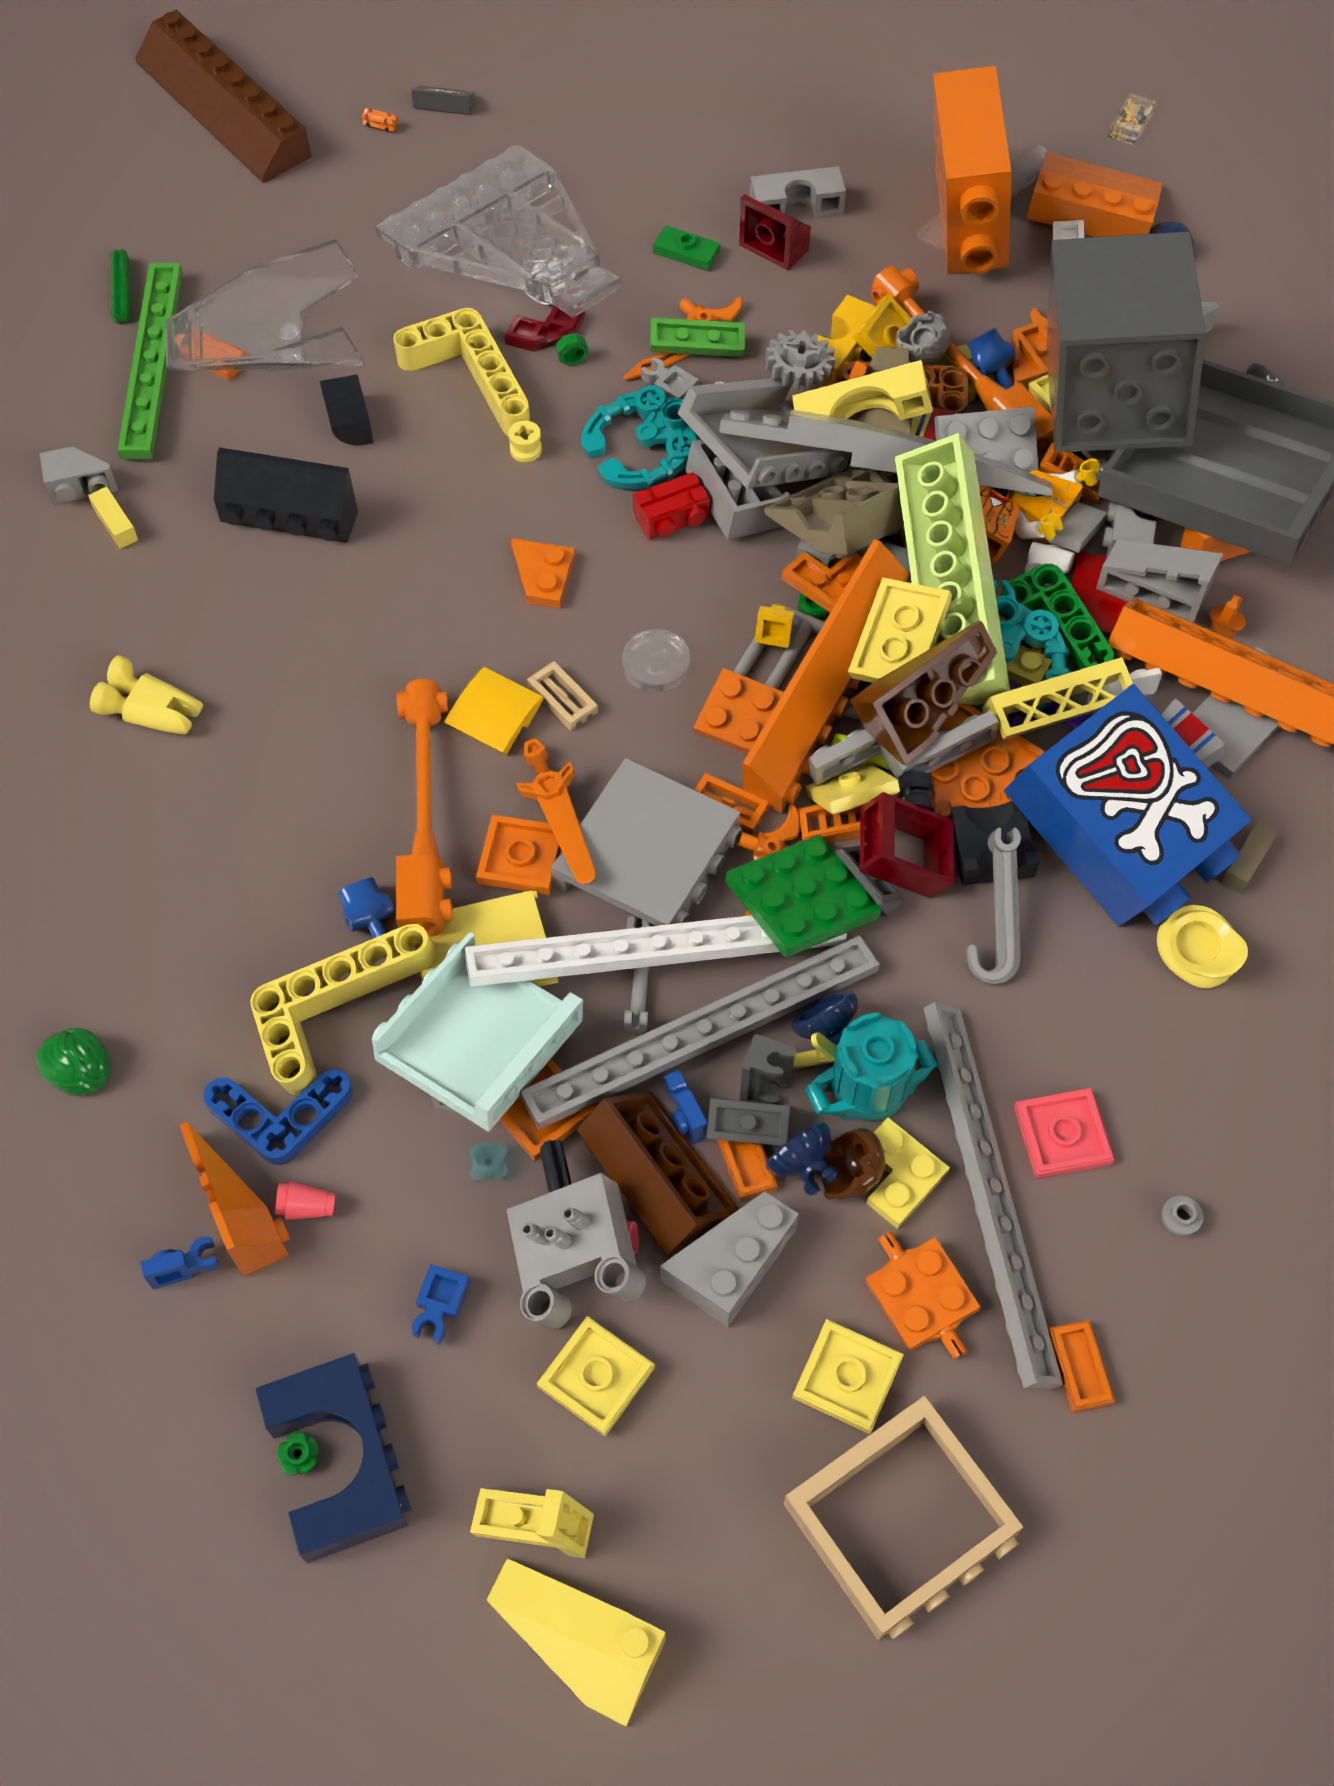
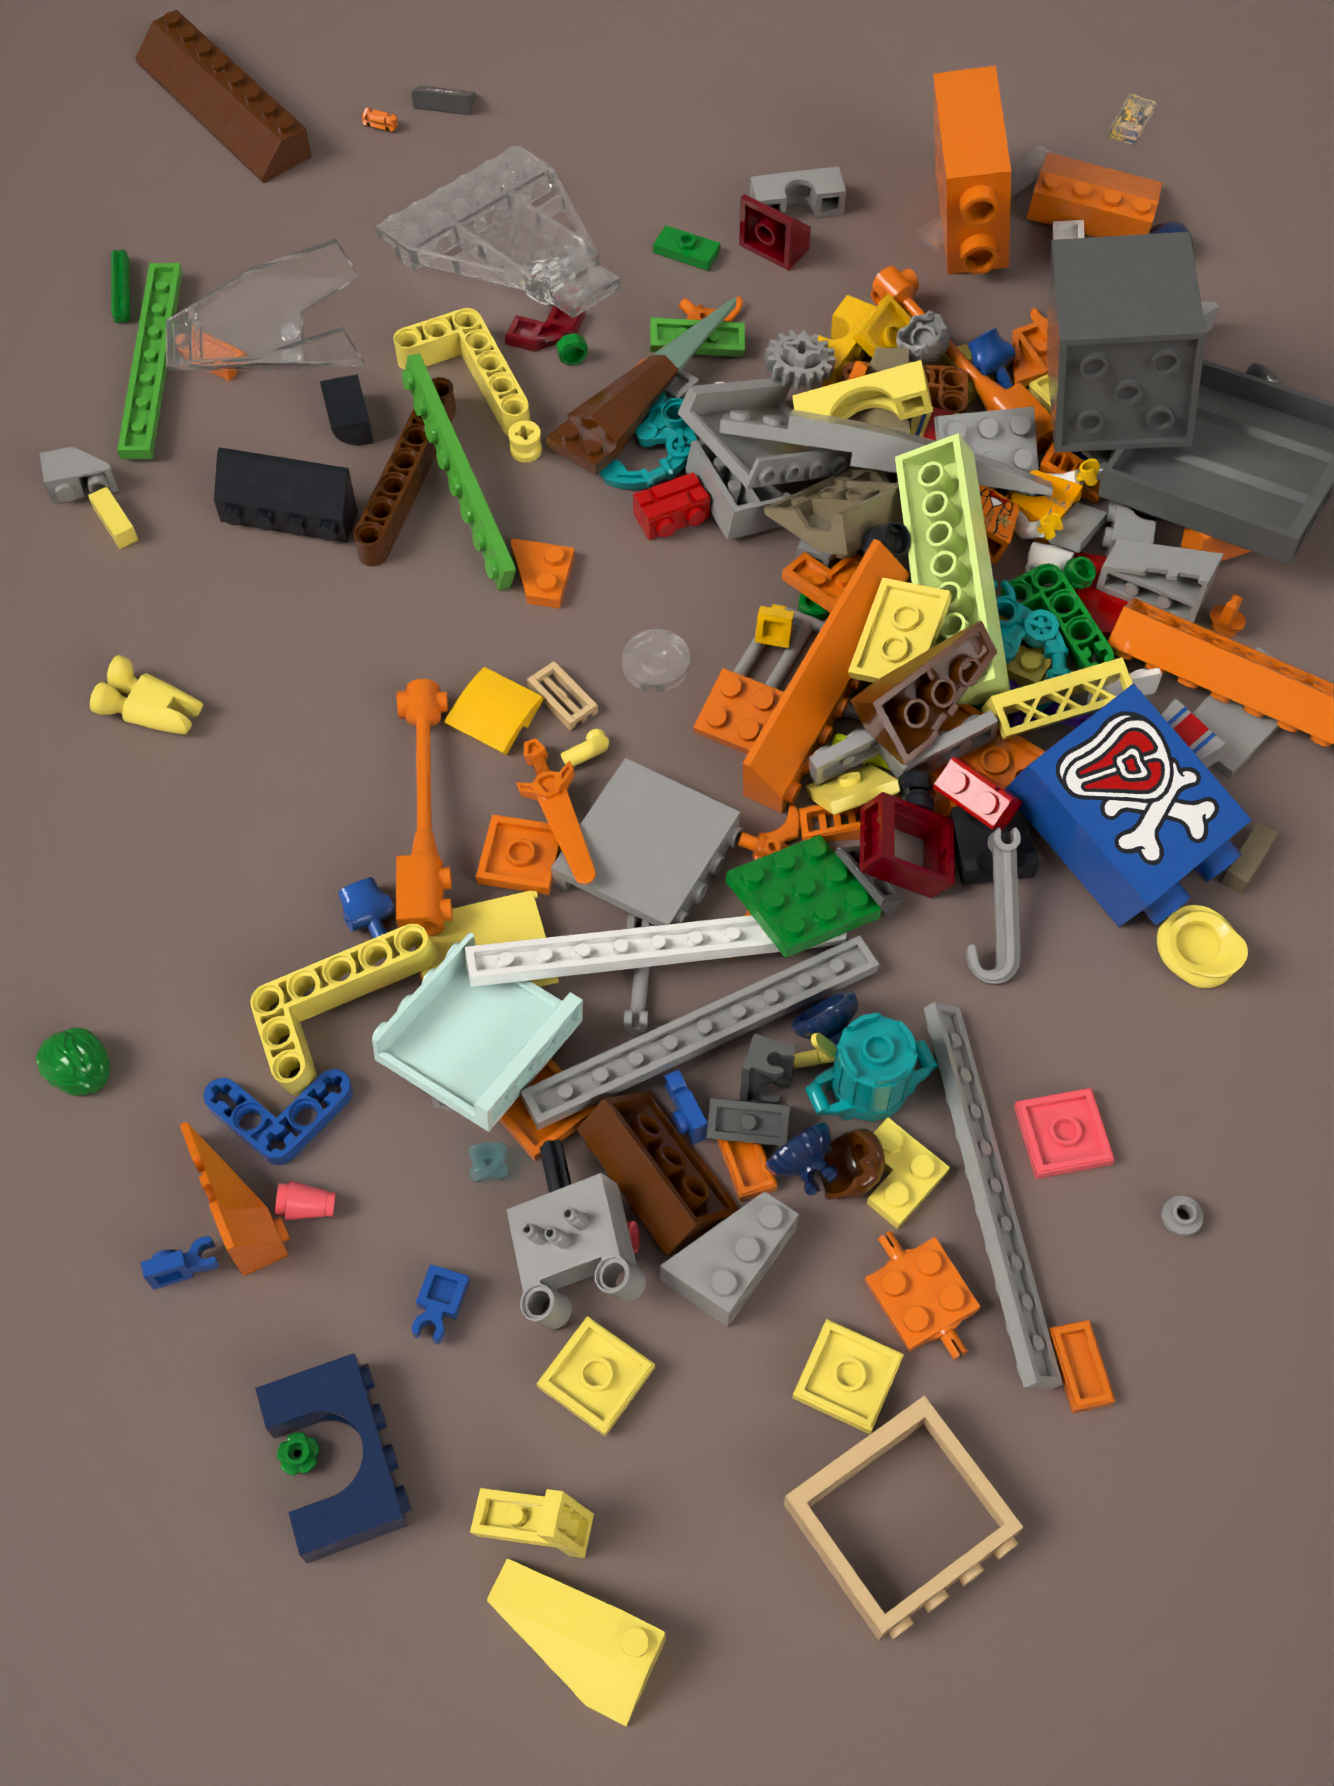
orange tile [694,773,769,835] -> none
none -> reddish brown beam [354,377,457,567]
none -> bright green plate [402,353,516,591]
none -> reddish brown plate [546,297,736,475]
none -> light yellow arm [561,729,609,767]
none -> black wheel [862,521,911,557]
none -> brick [933,756,1023,831]
none -> green plate [1063,556,1096,590]

